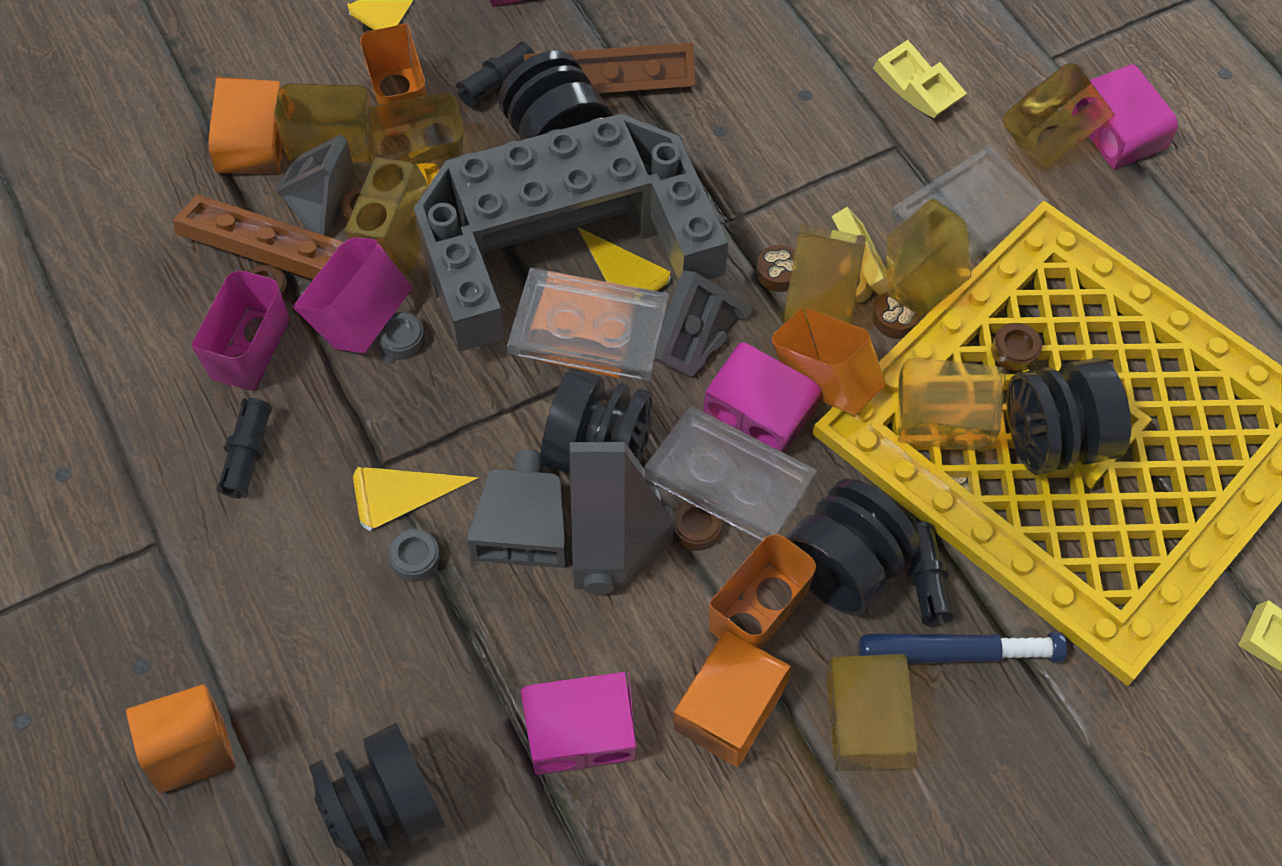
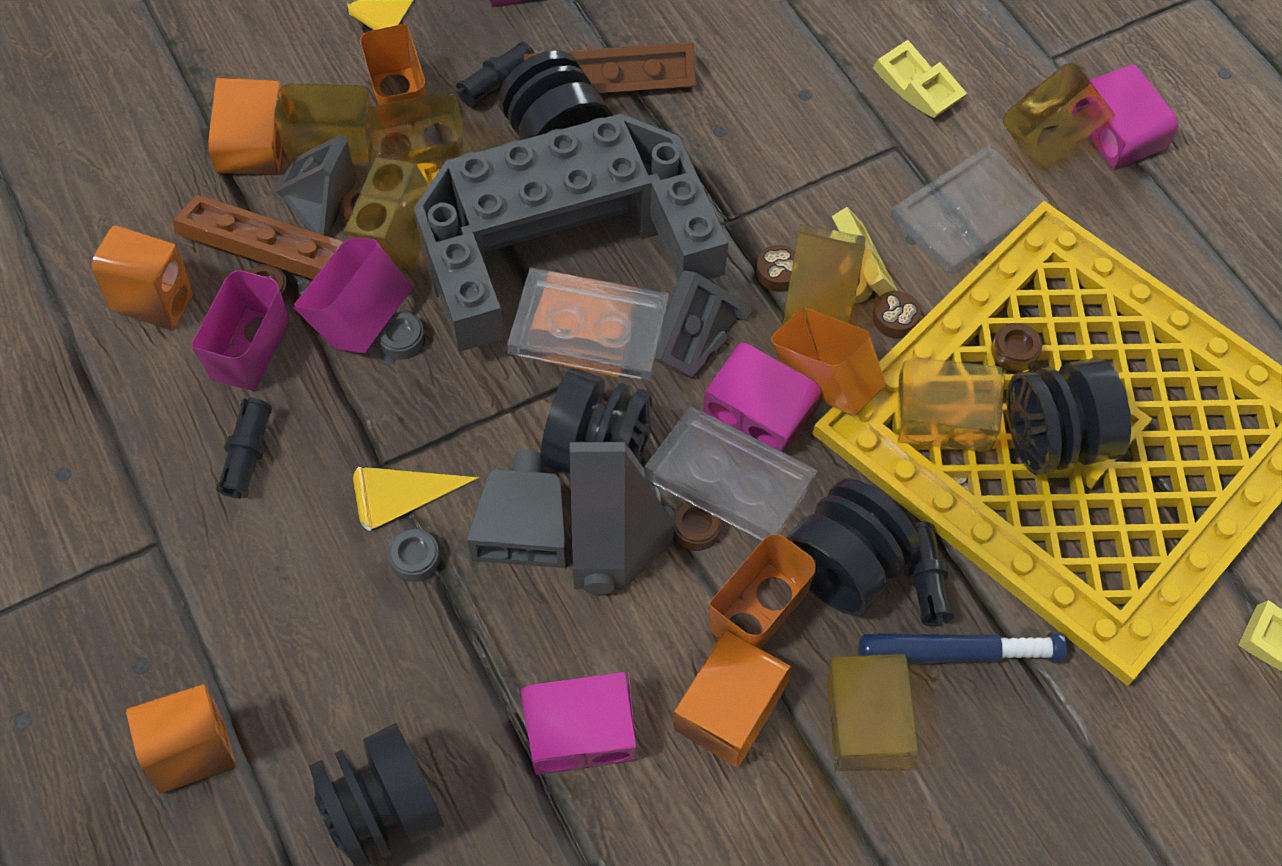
yellow sticker [577,227,671,308] -> none
clear yellow piece [886,199,971,316] -> none
none -> orange piece [92,225,194,330]

